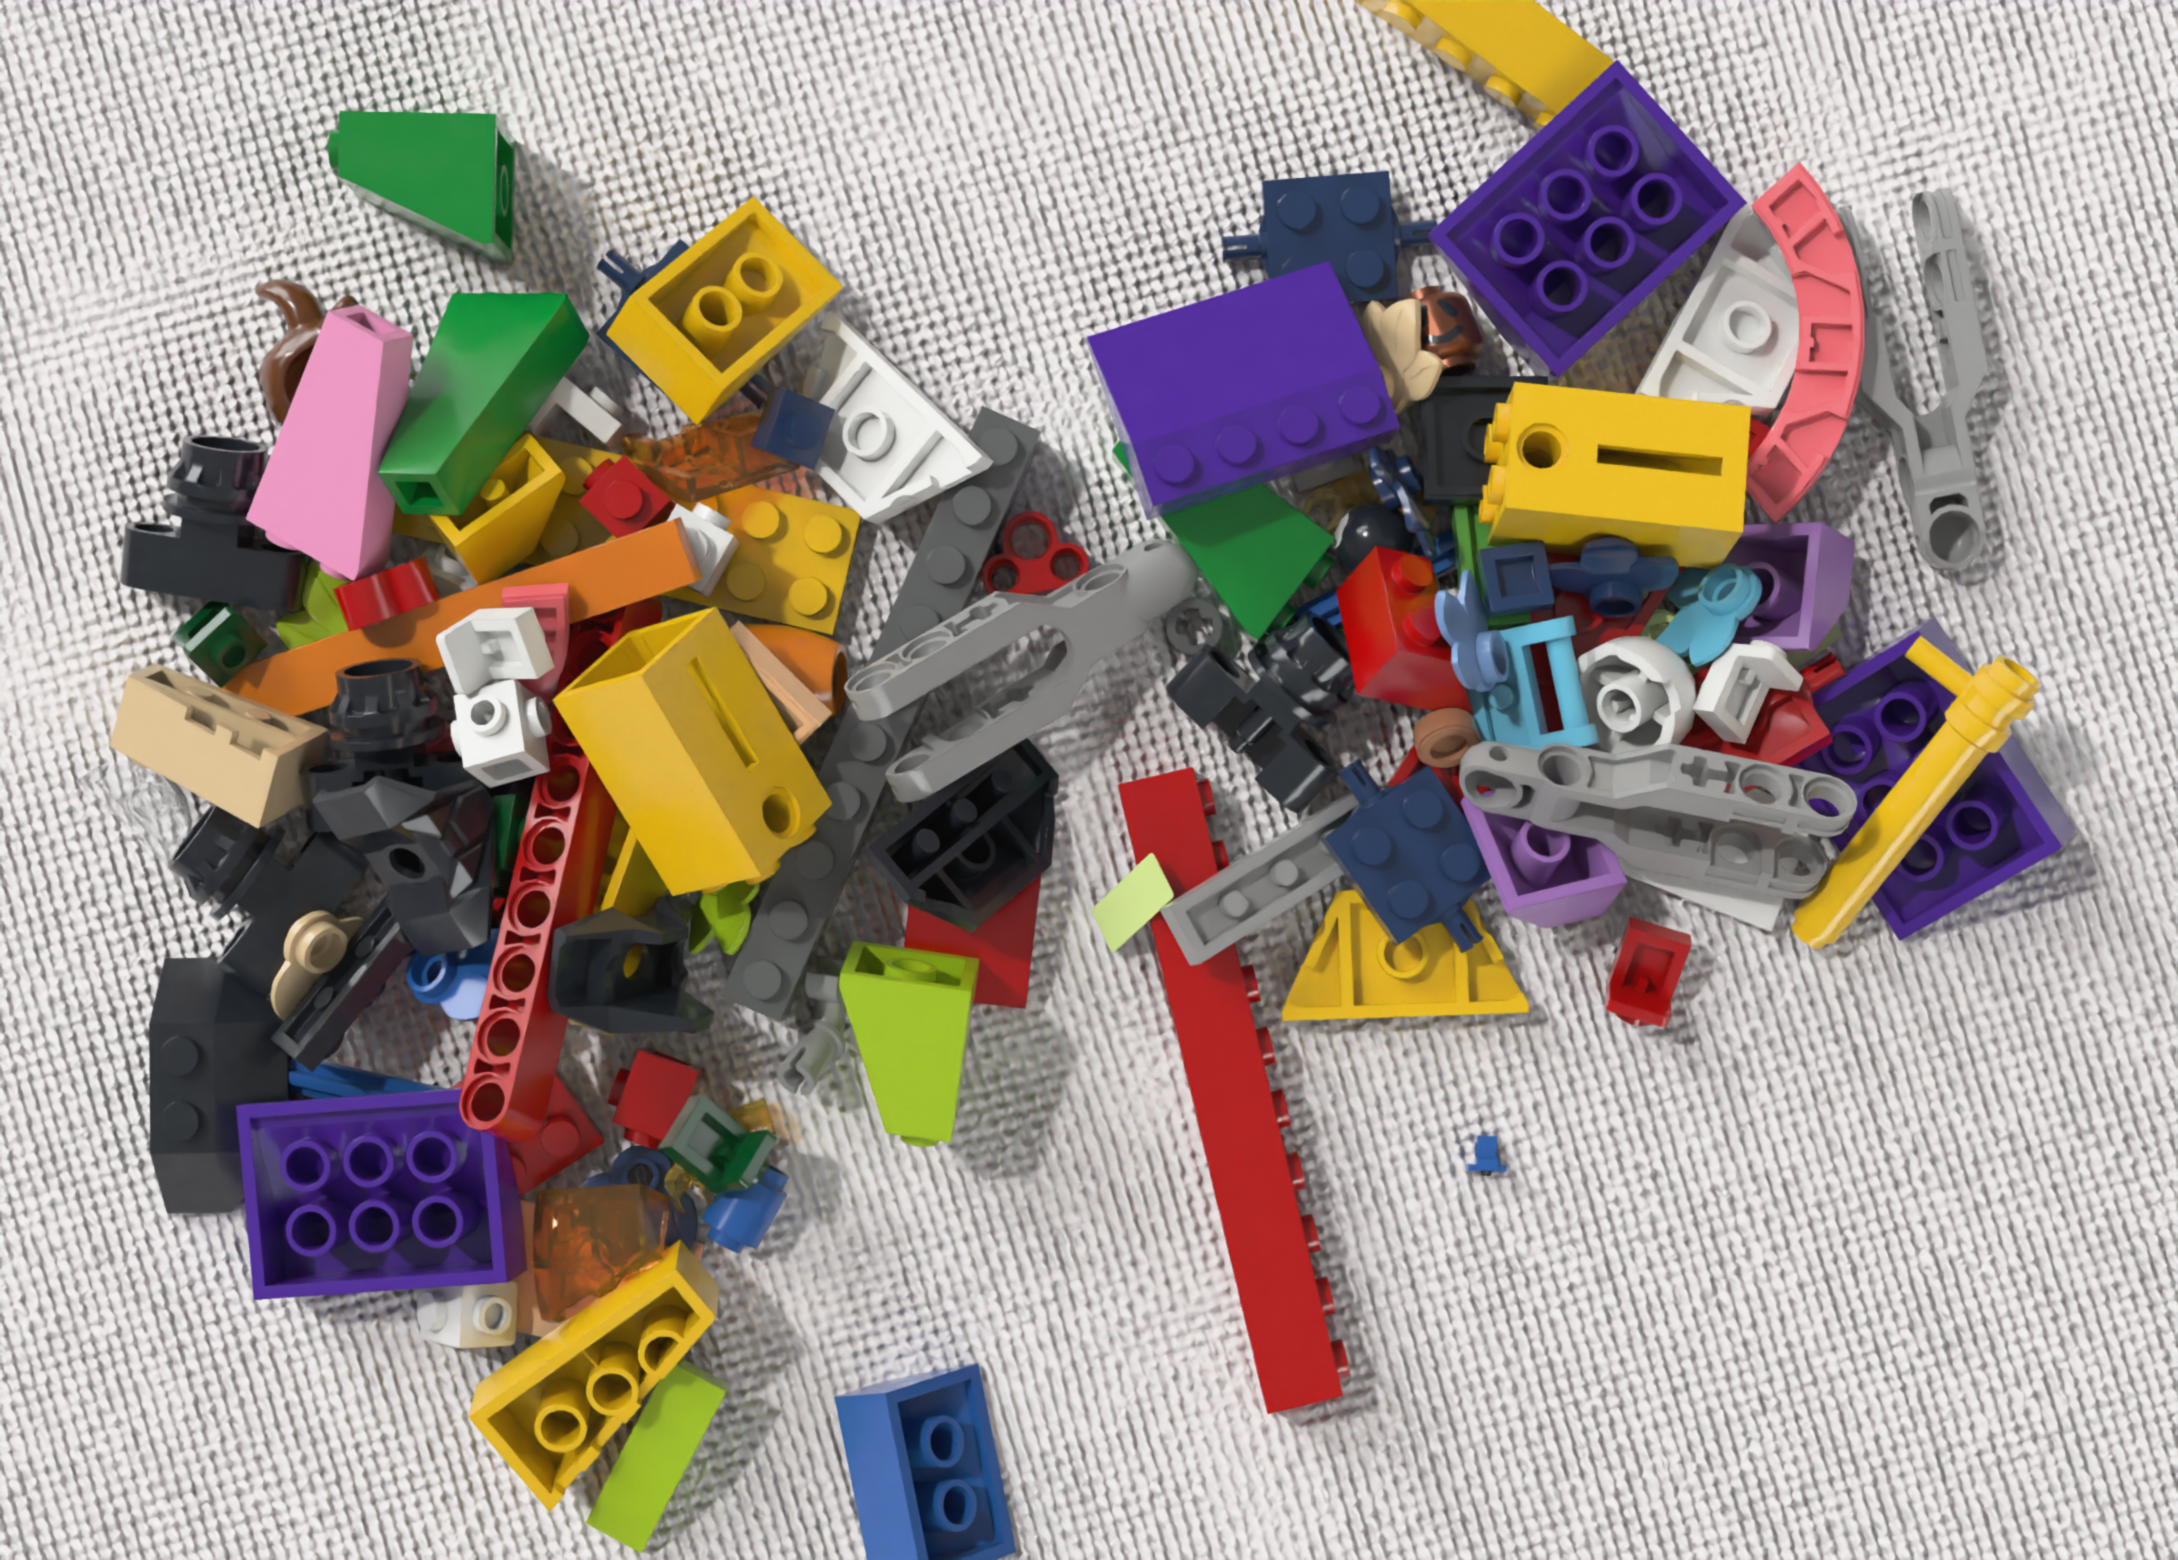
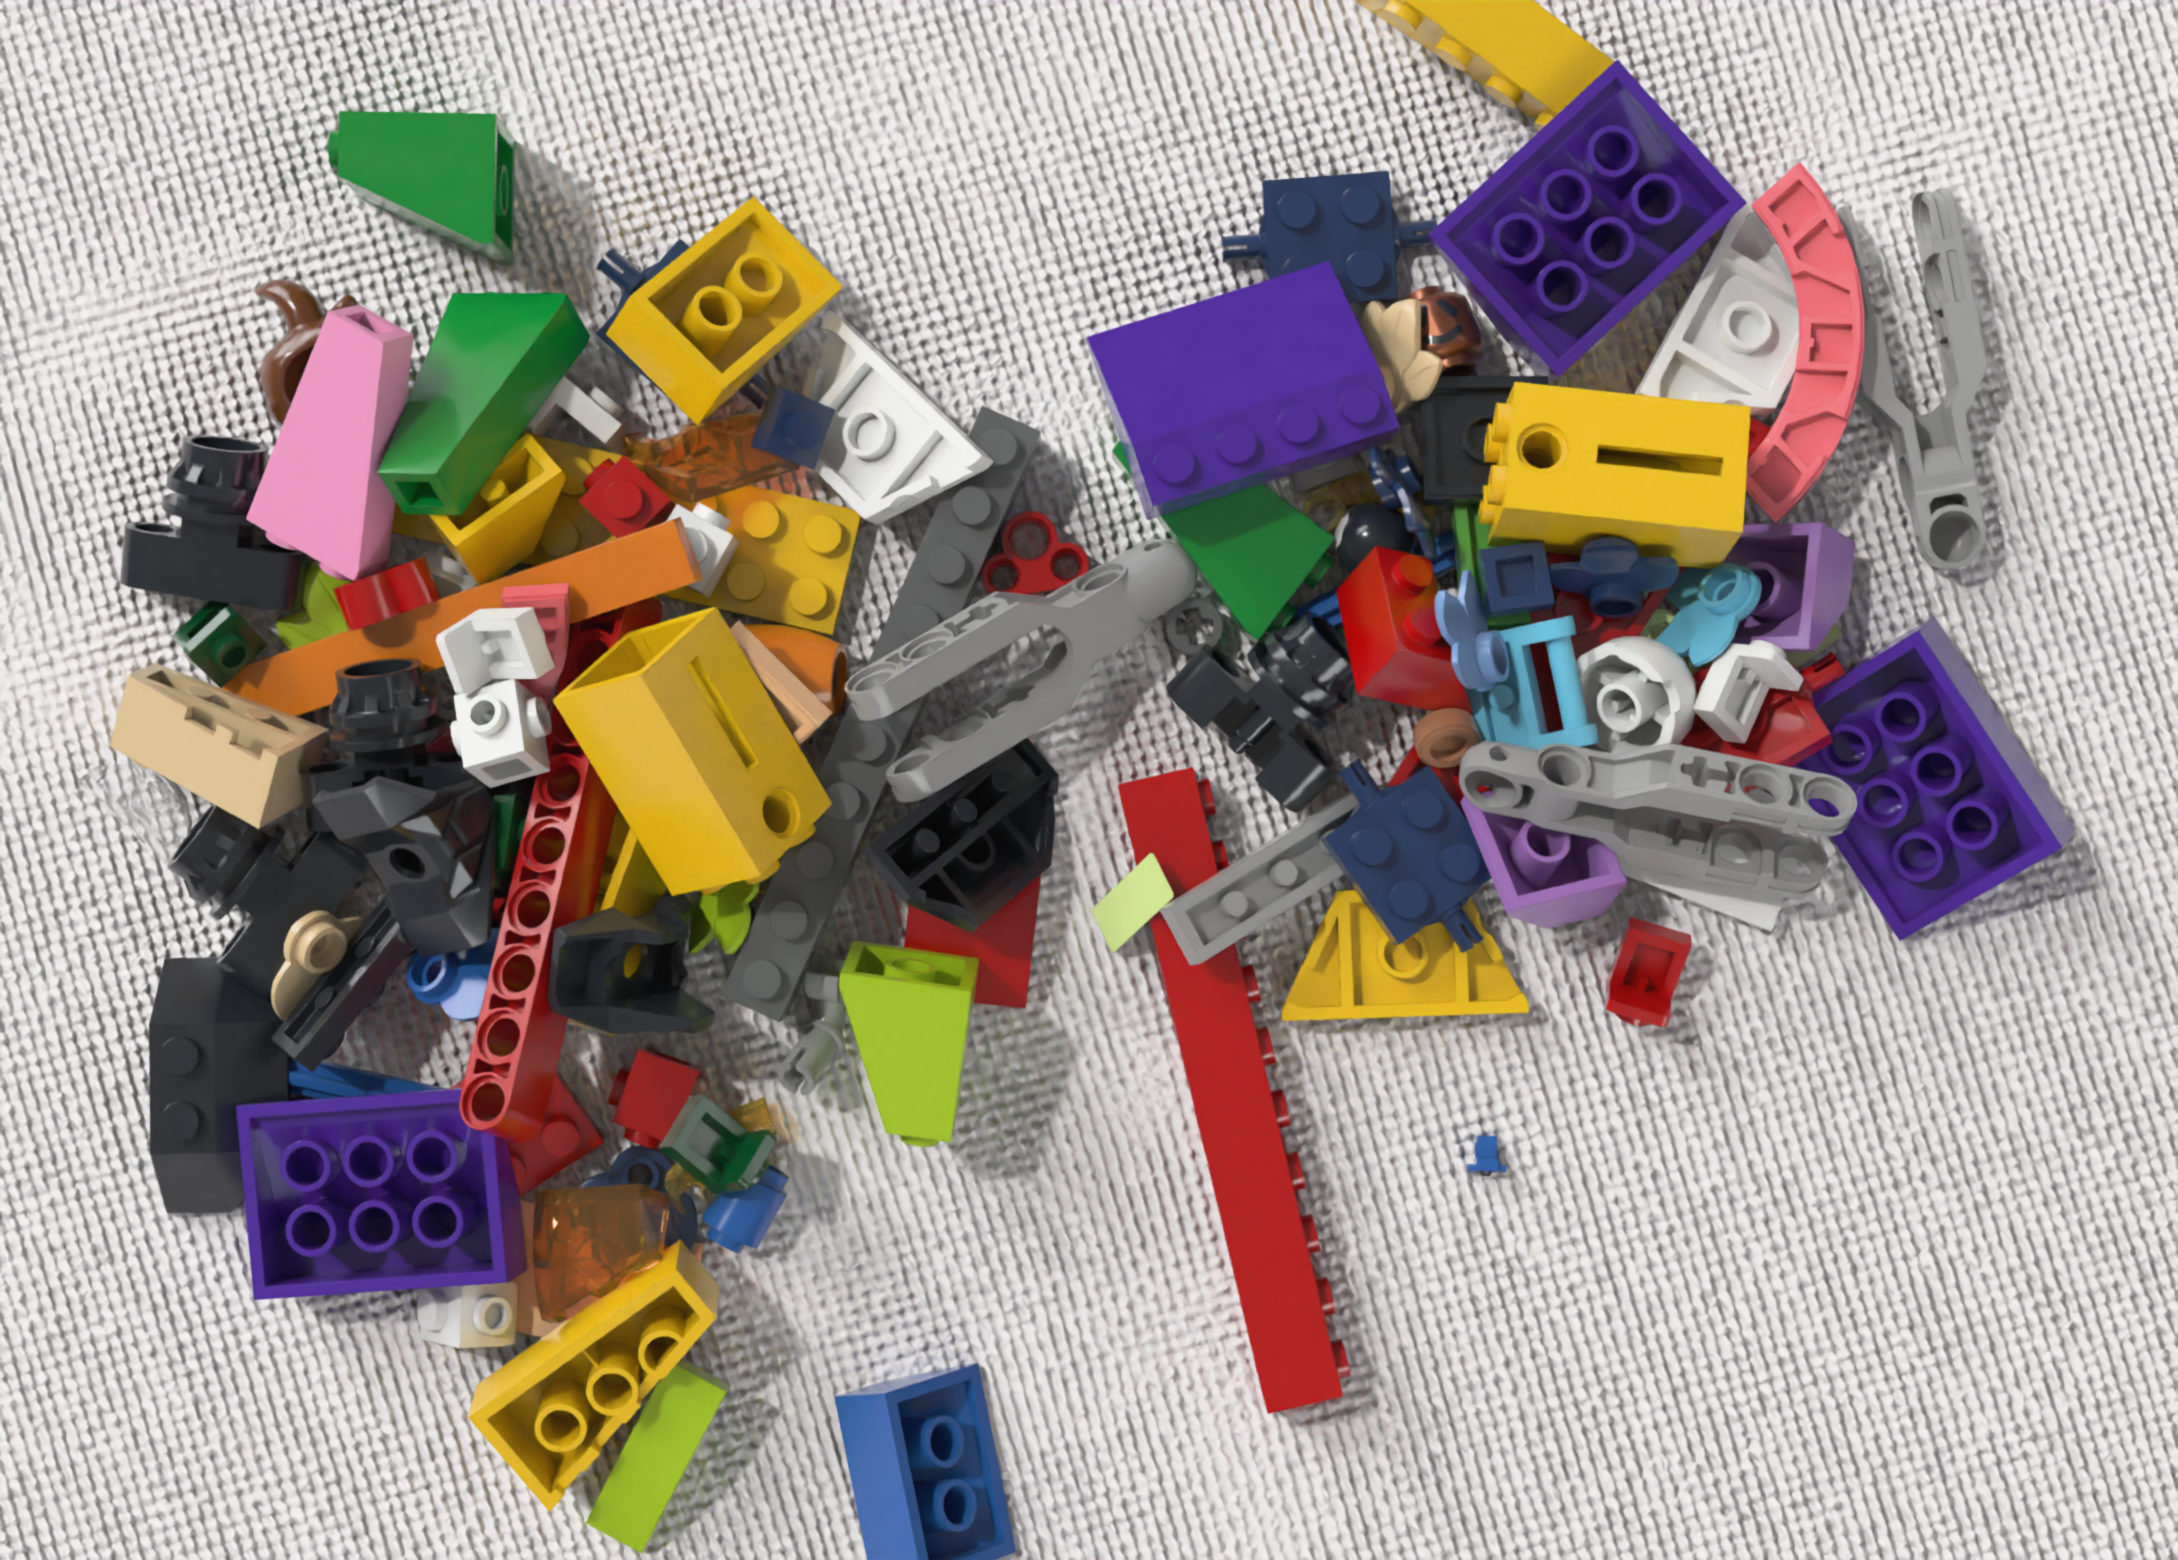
yellow cylinder [1791,636,2041,950] -> none

